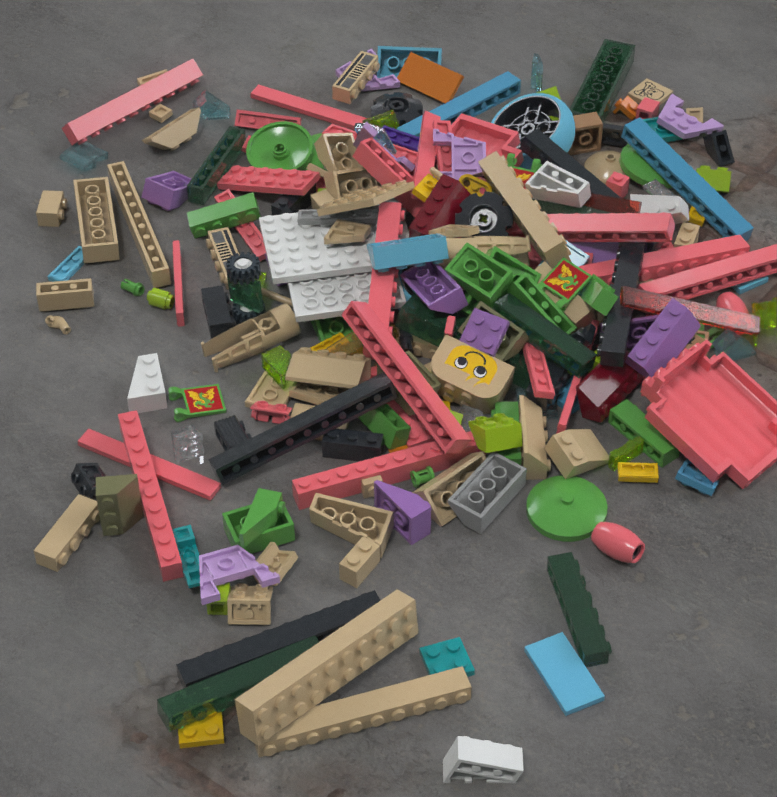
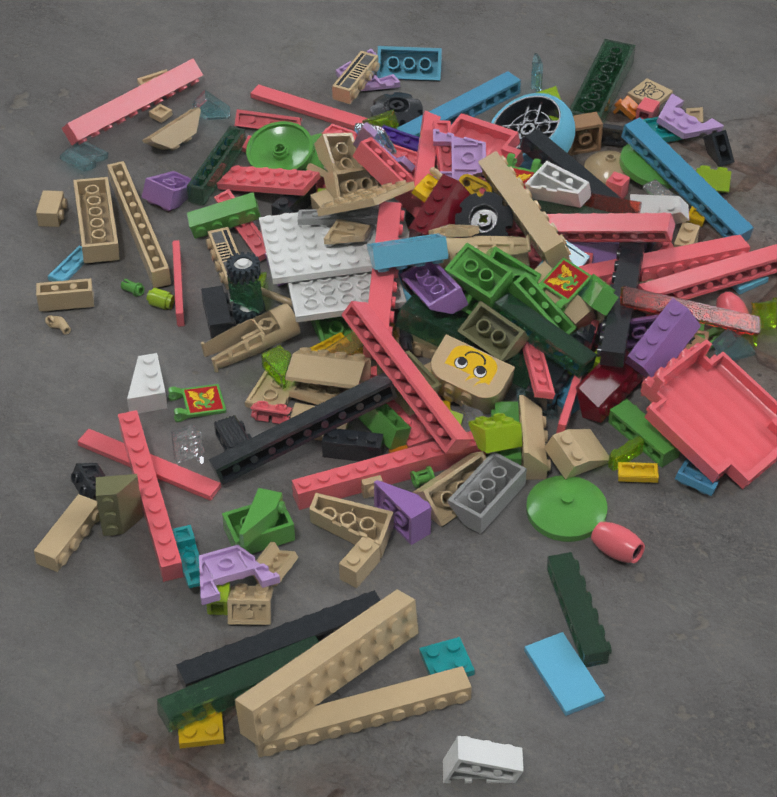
orange tile [397,52,464,104] -> none
coral tile [444,316,455,337] -> none
medium lavender plate [459,308,510,357] -> none

